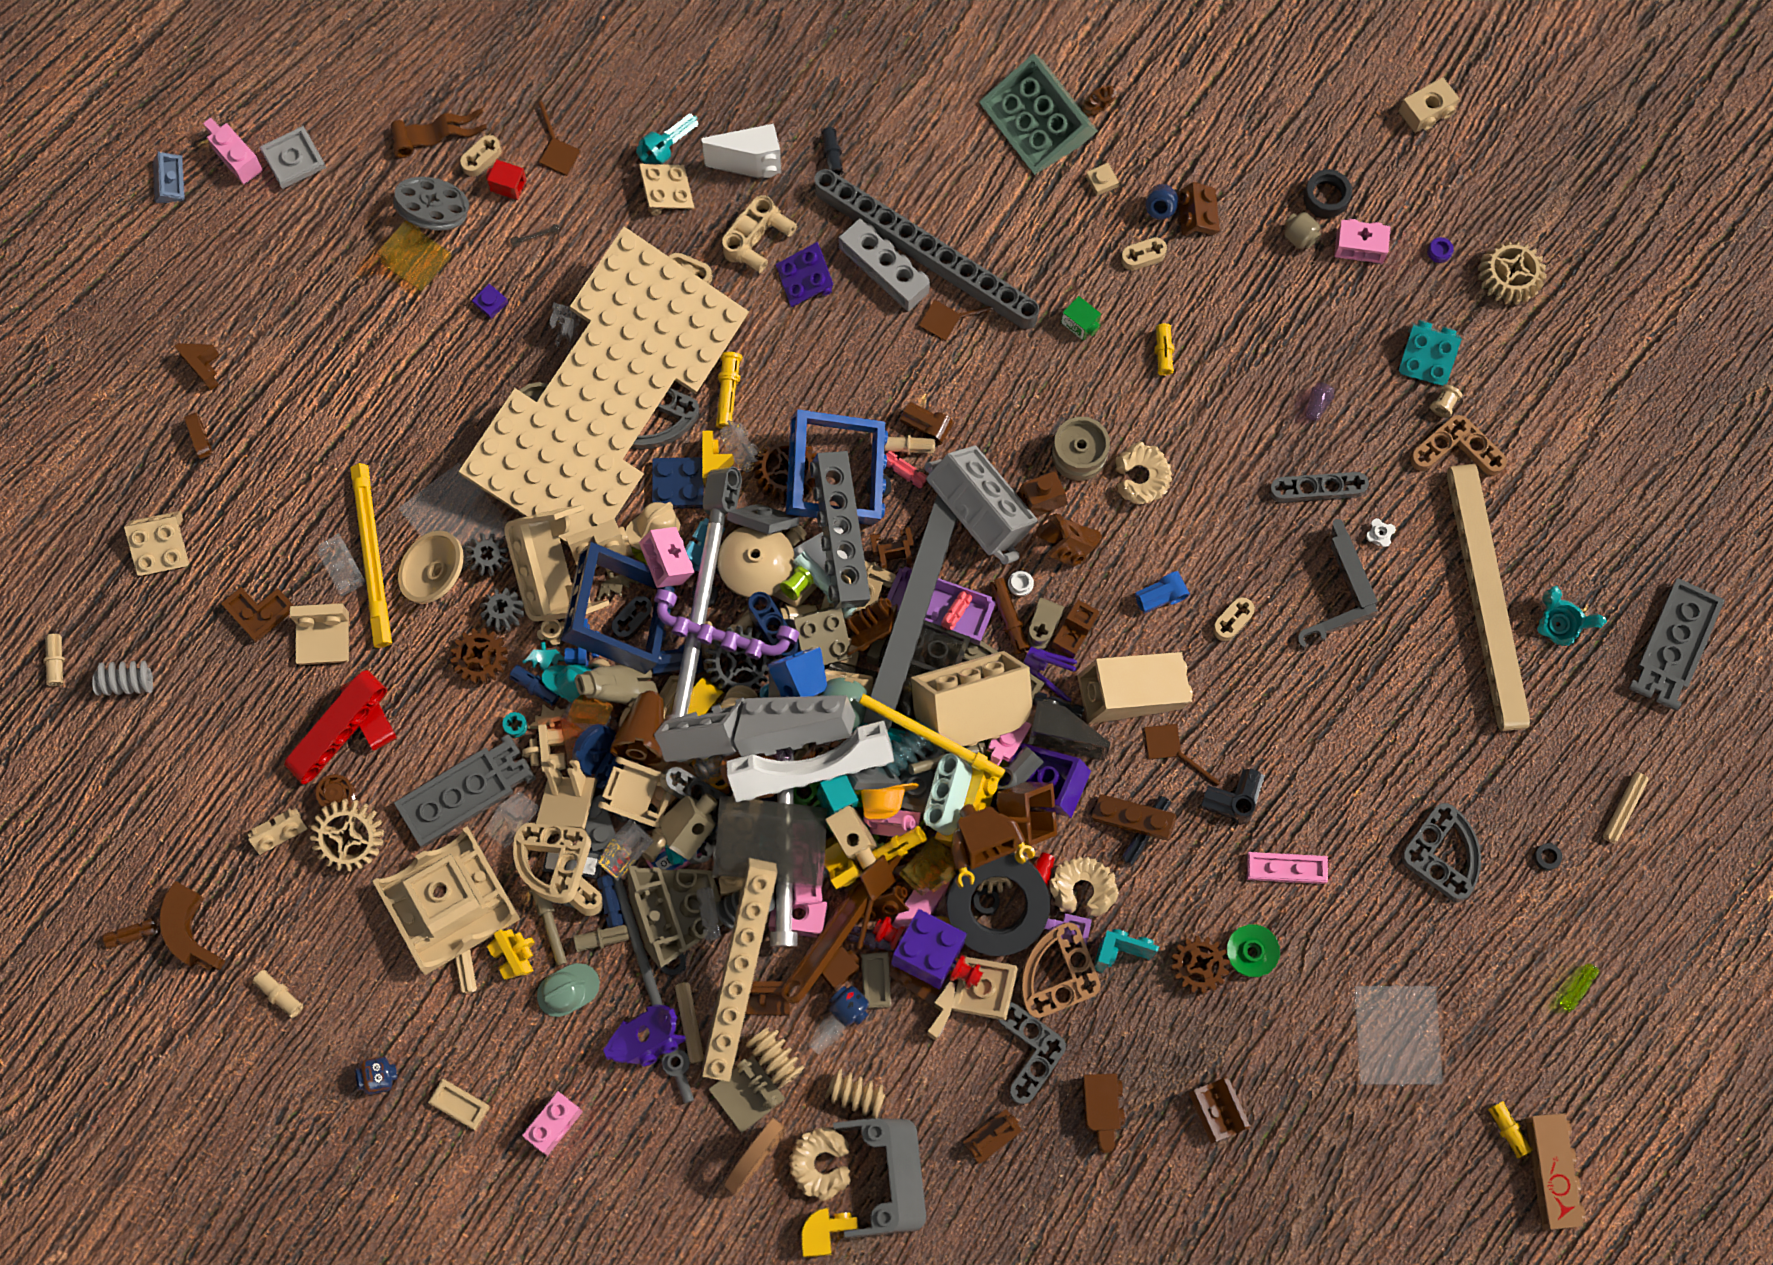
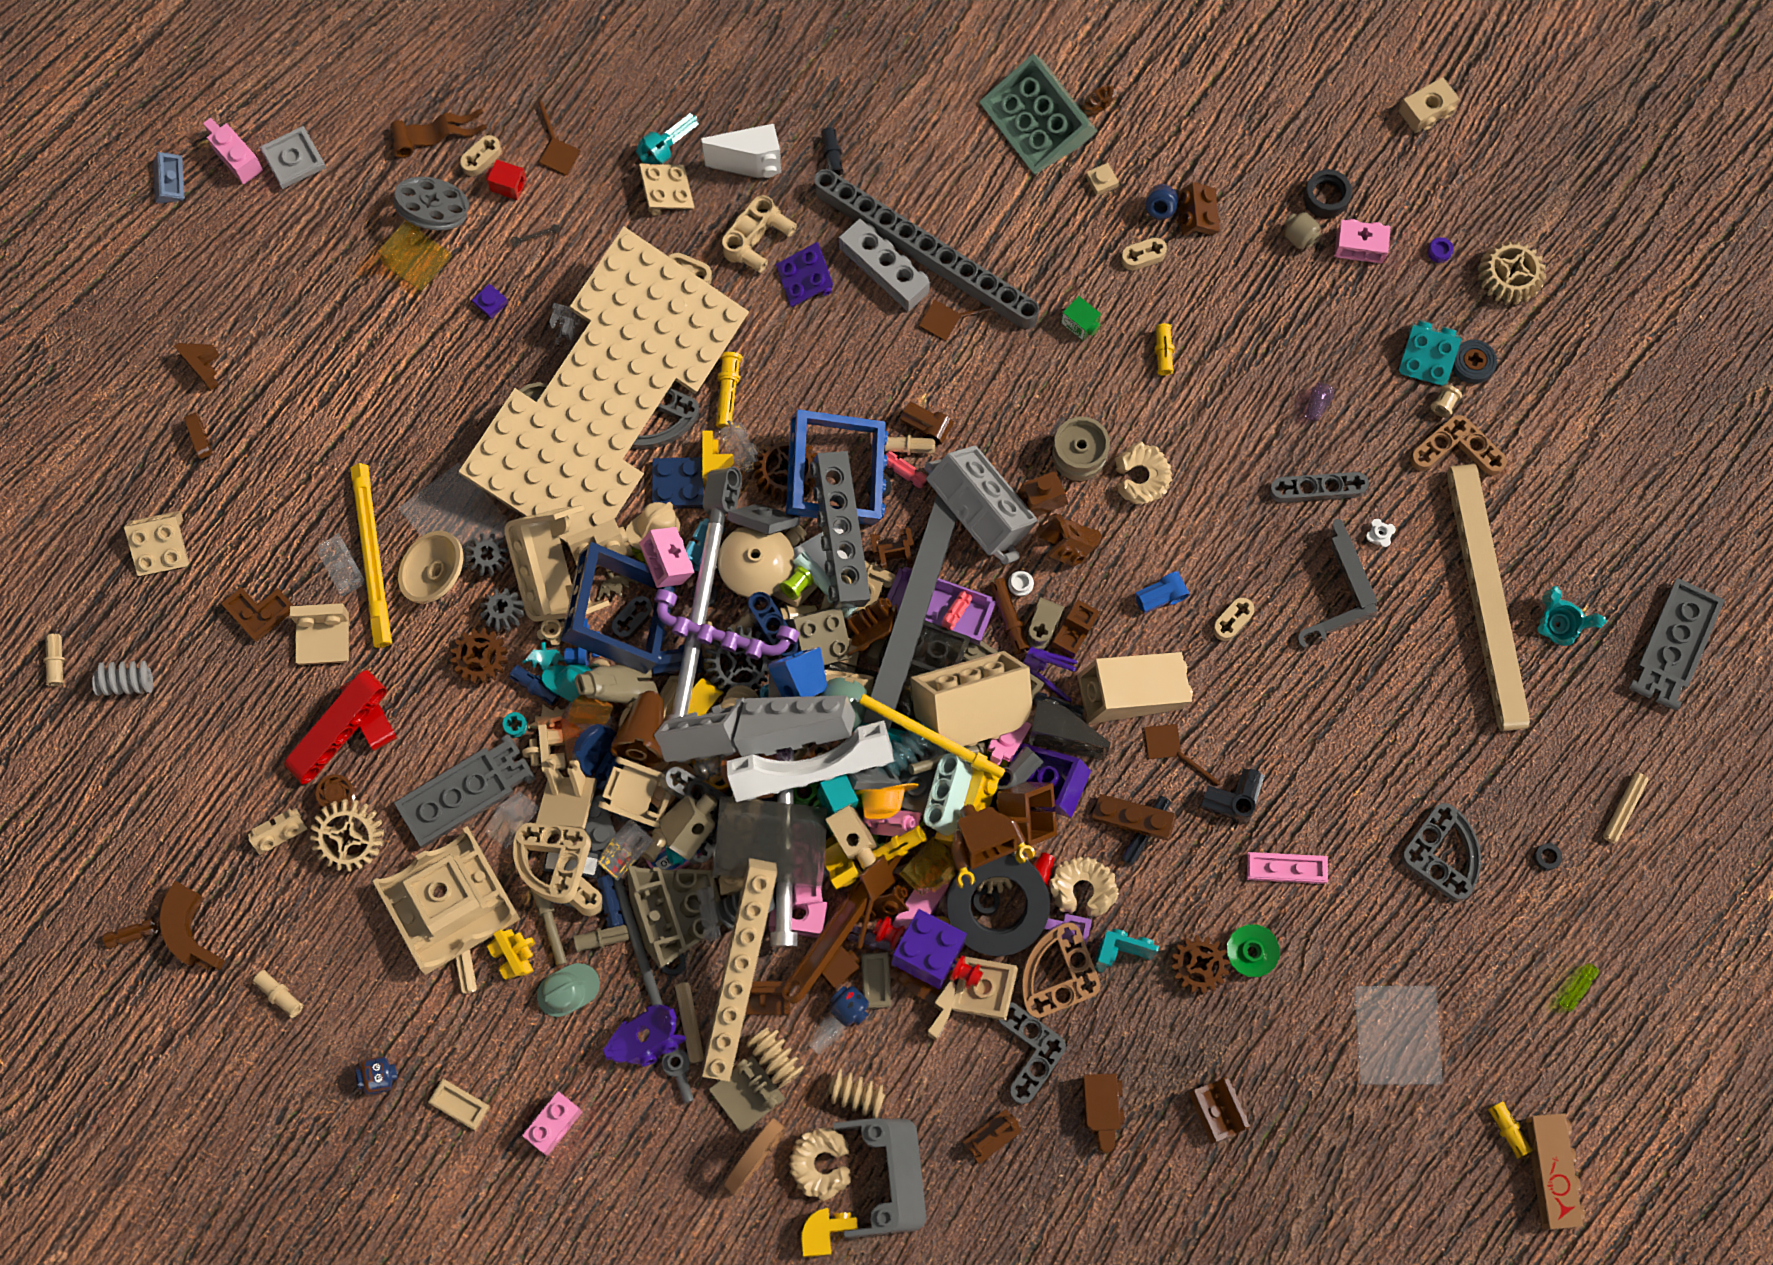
none -> black bush [1452,340,1497,384]

